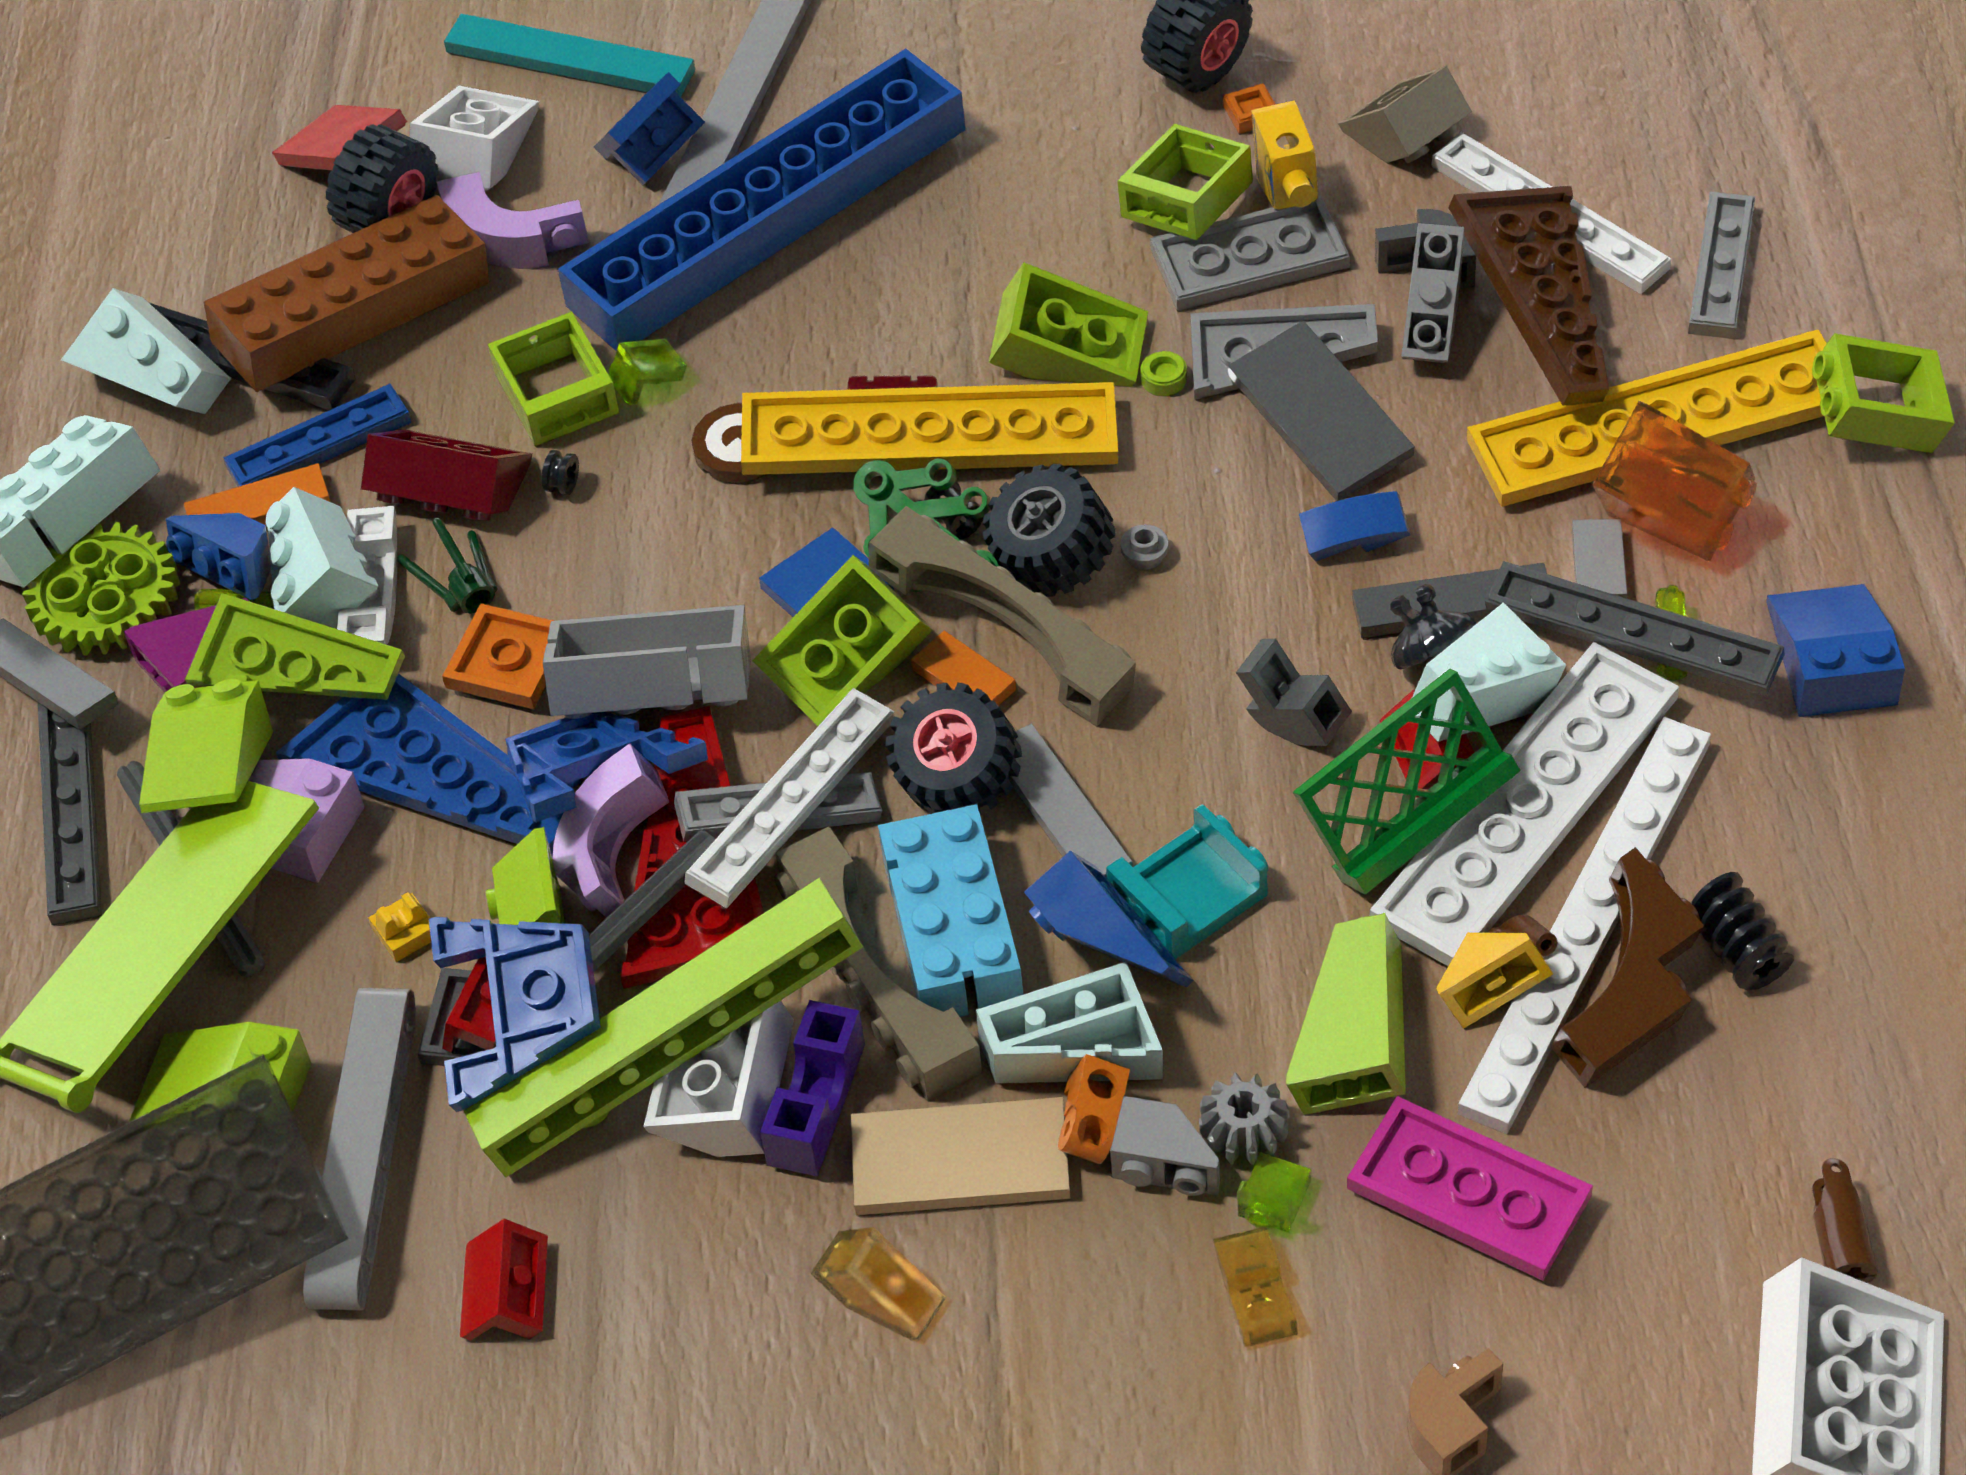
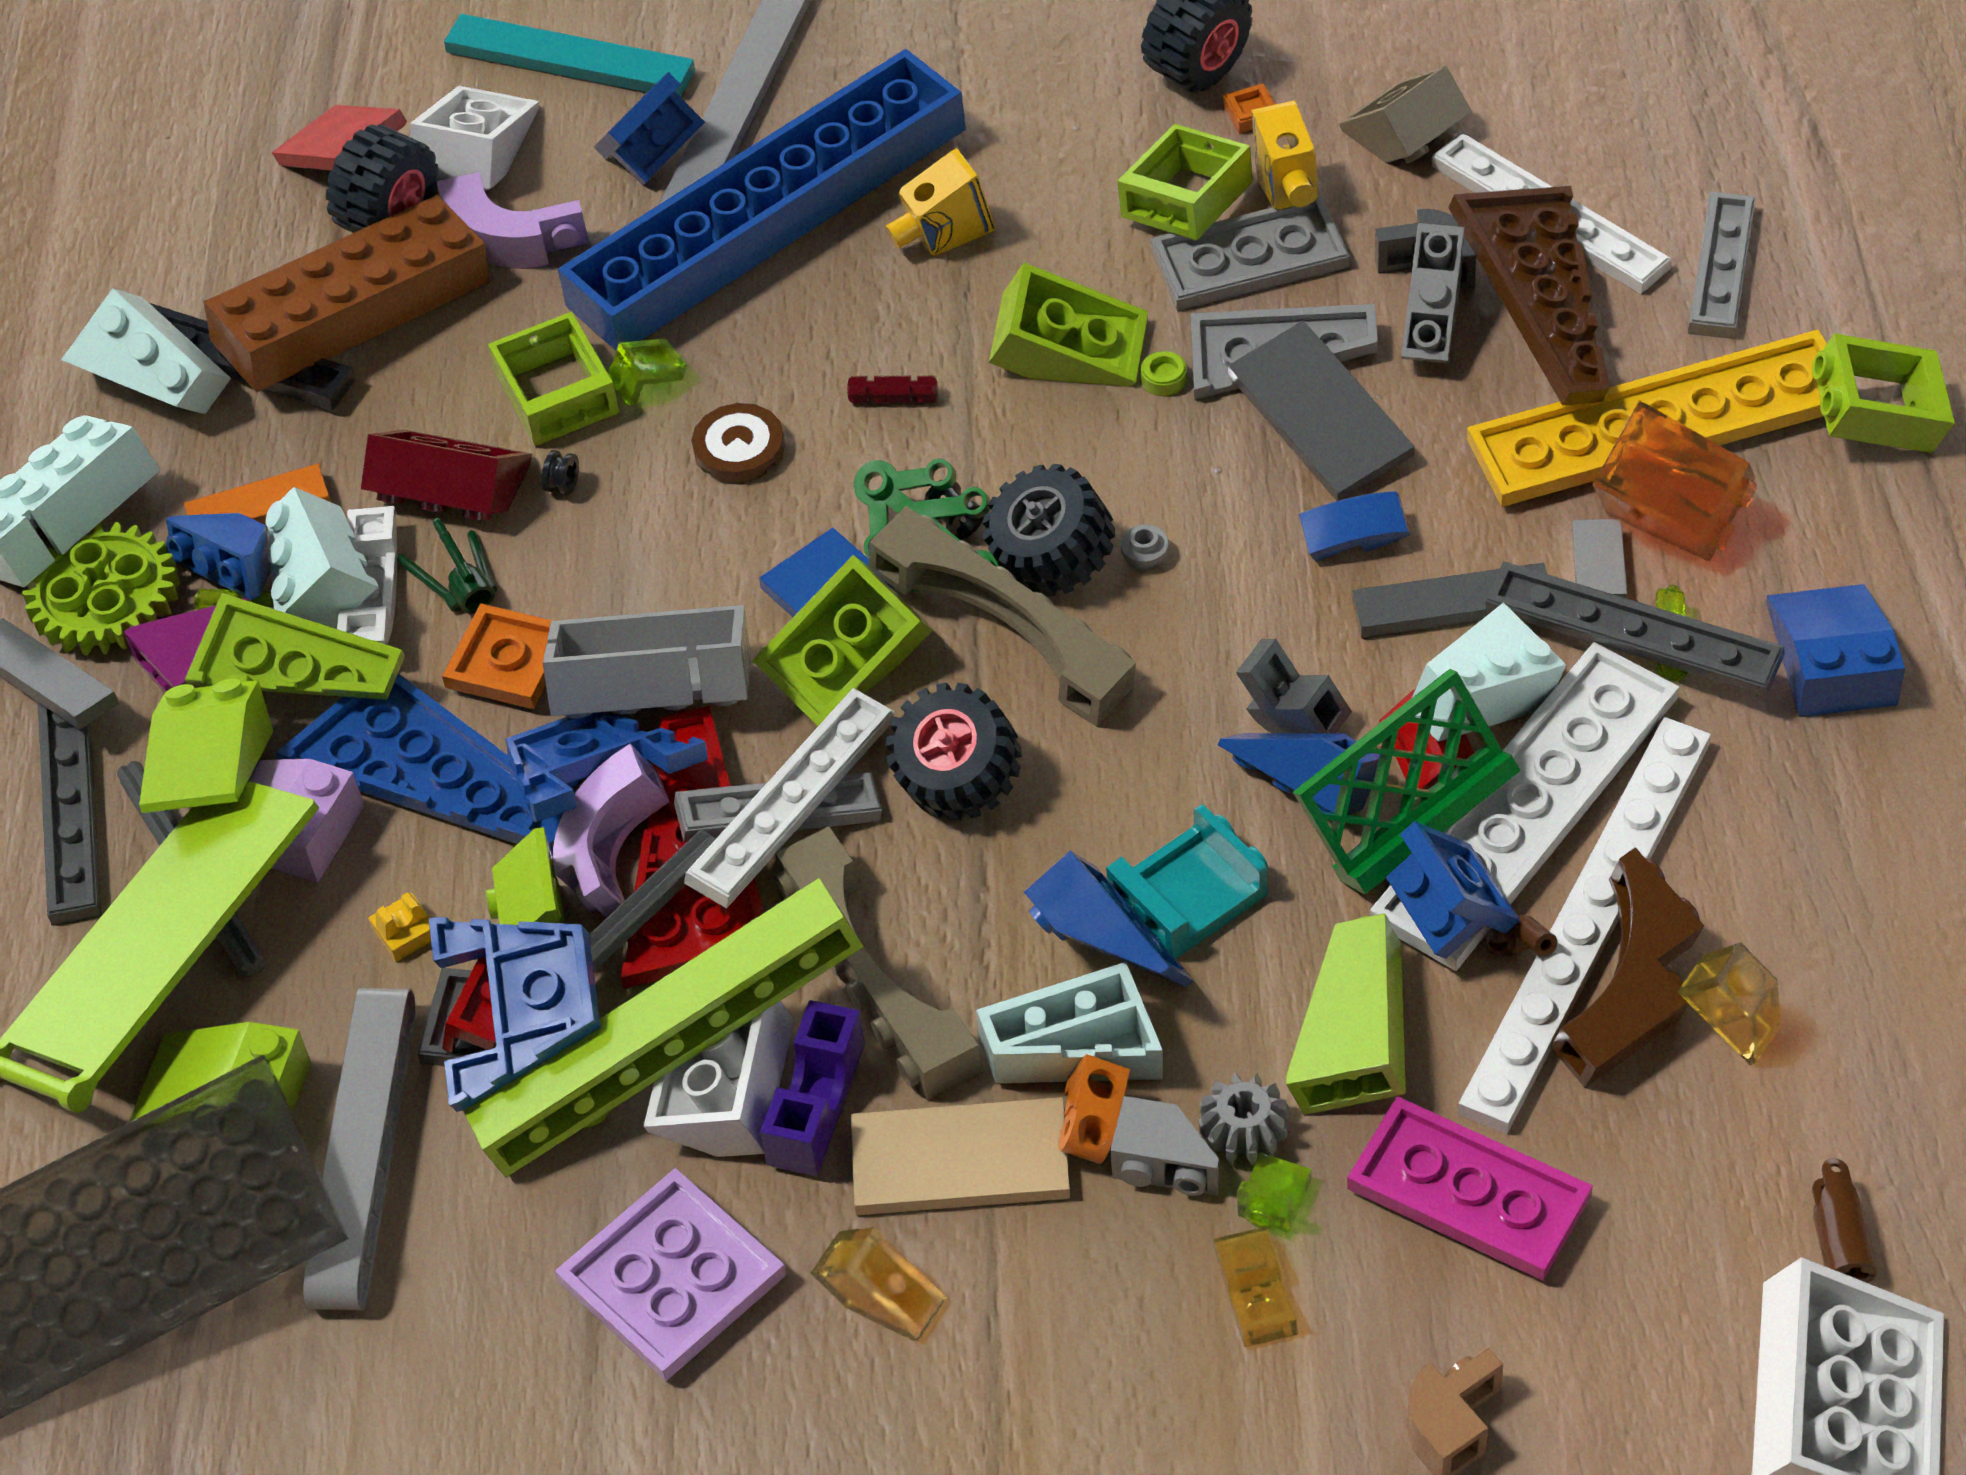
blue tile [223,383,412,487] -> none
red panel [460,1218,548,1341] -> none
yellow plate [741,382,1118,475] -> none
medium azure piece [878,804,1024,1017] -> none
orange tile [911,630,1016,706] -> none
light grey tile [1009,723,1132,878] -> none
black hair [1390,584,1476,669] -> none
yellow slope [1436,933,1553,1029] -> none
black piece [1691,872,1794,990] -> none
none -> lavender plate [555,1168,787,1382]
none -> yellow torso [885,148,996,256]
none -> blue slope [1218,733,1380,814]
none -> blue bracket [1386,821,1520,959]
none -> clear yellow slope [1678,942,1781,1065]

